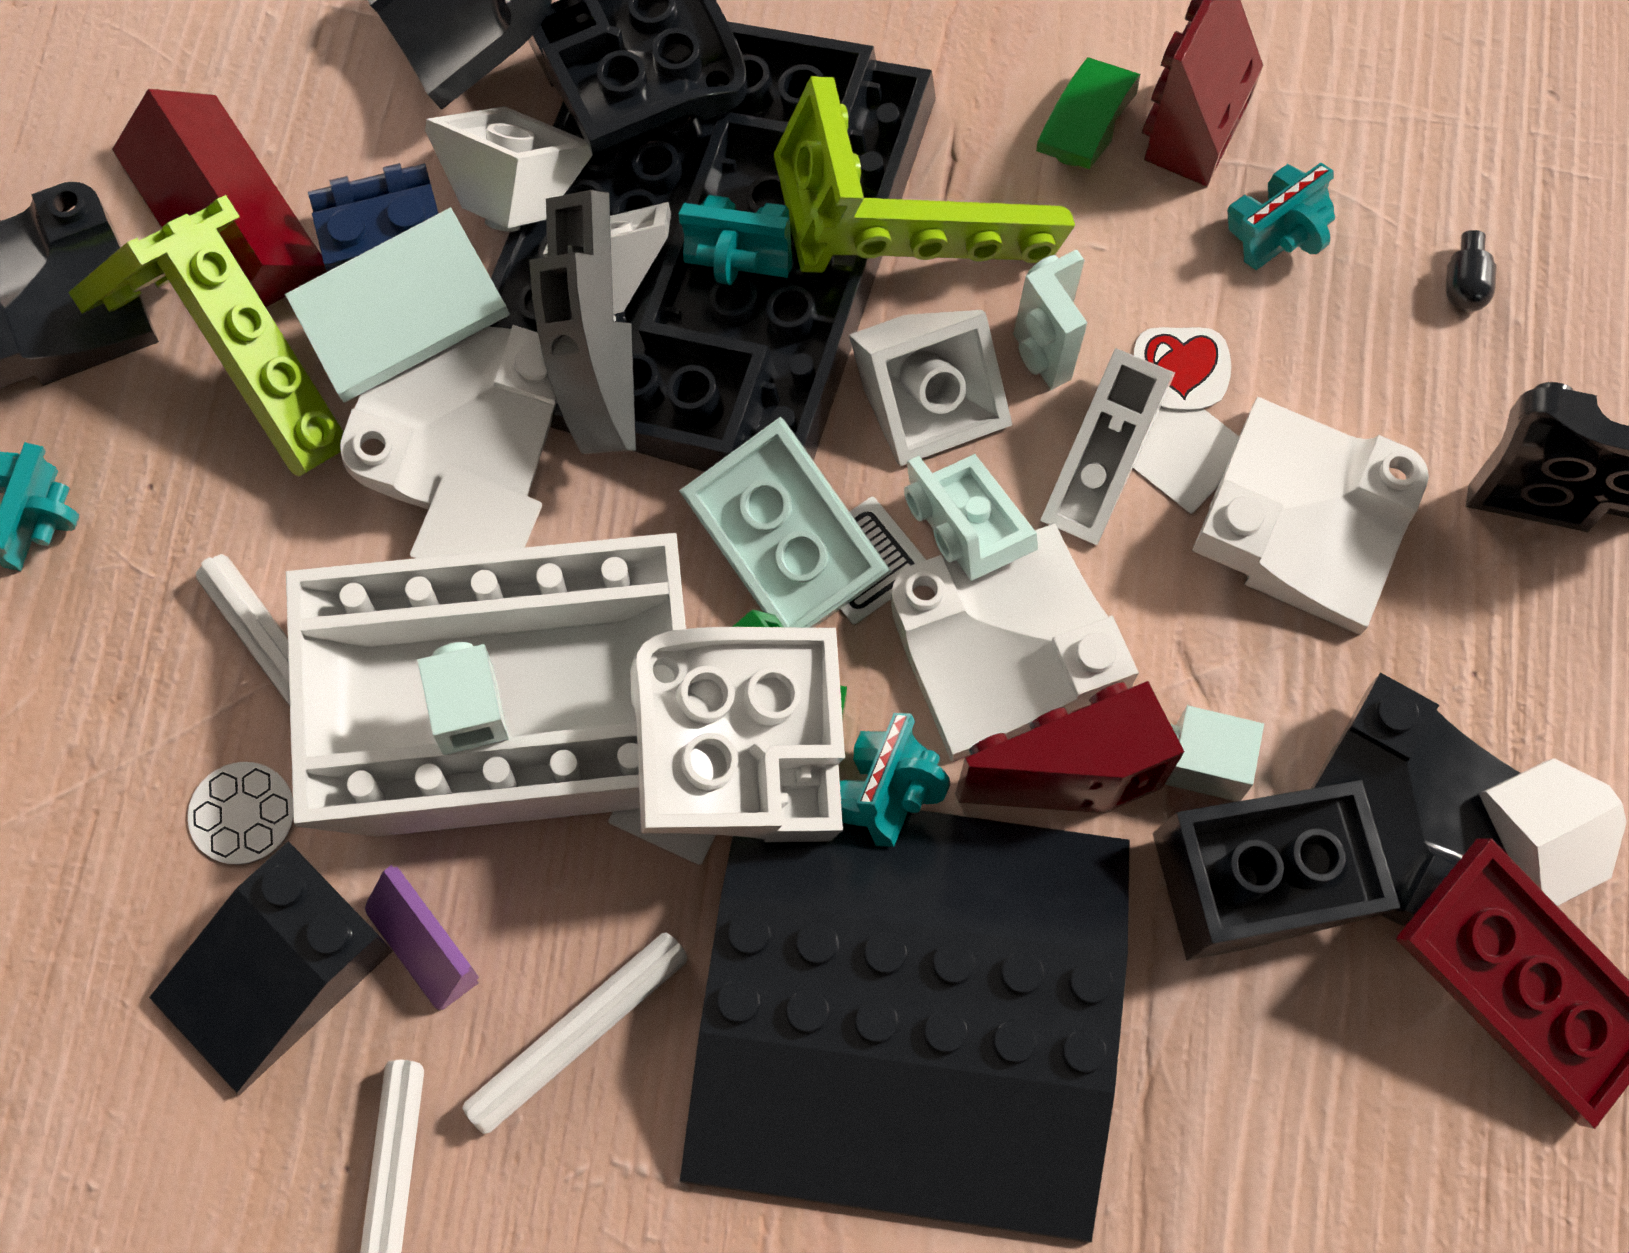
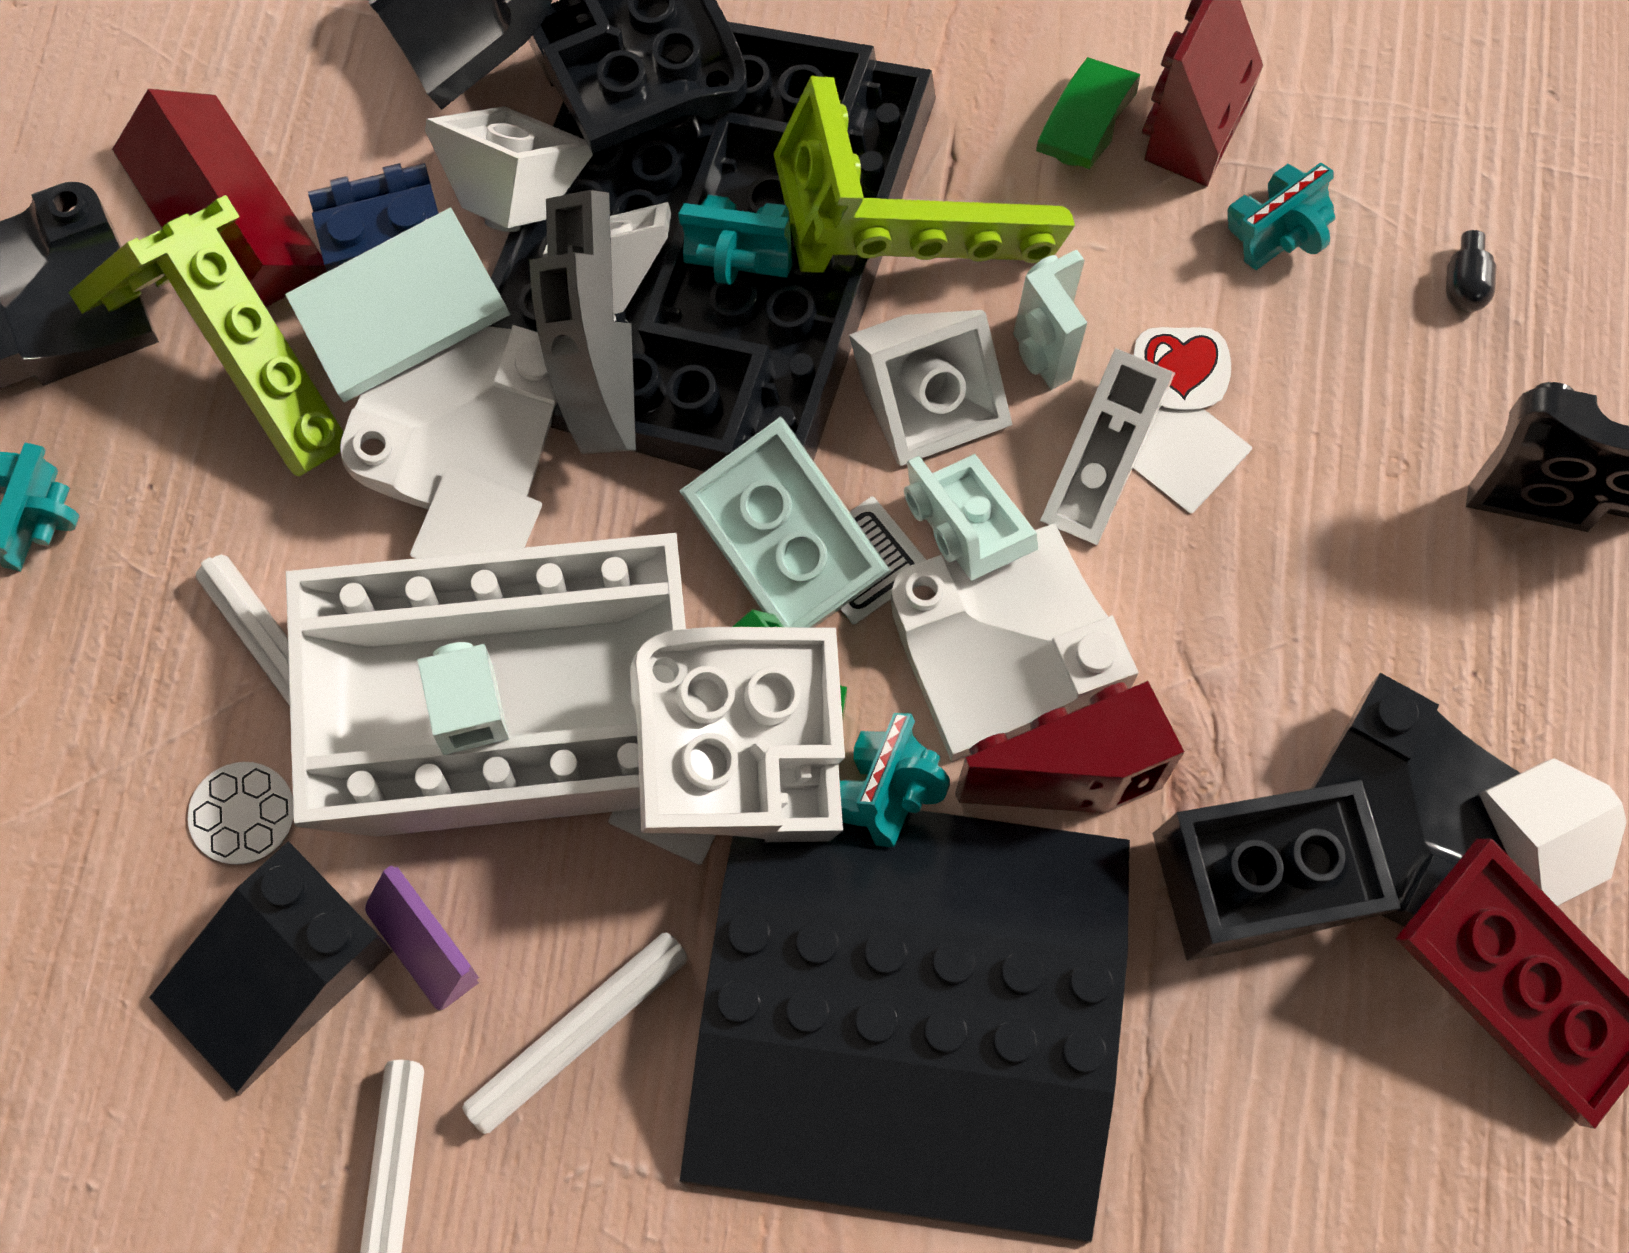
light aqua brick [1165,705,1264,802] -> none
white slope [1192,397,1429,635] -> none

